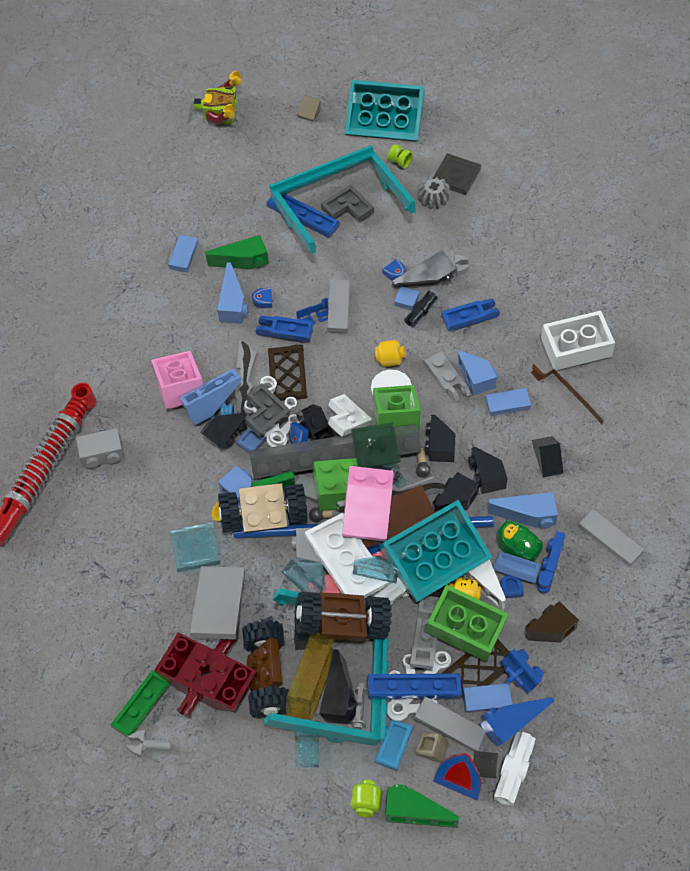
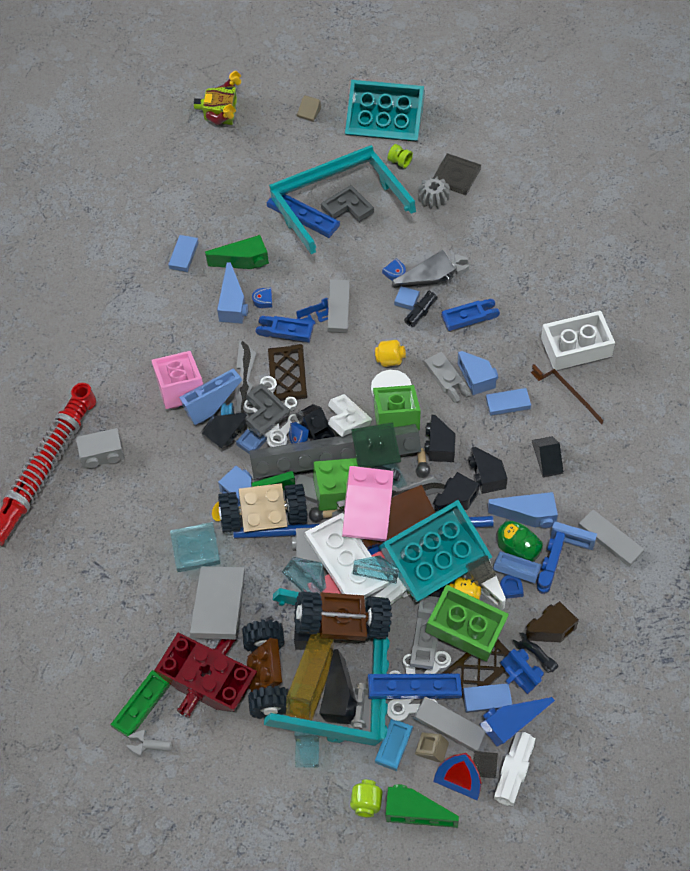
none -> clear smoke tile [466,555,496,585]
none -> black arm [513,633,559,673]
none -> medium blue tile [551,521,597,550]

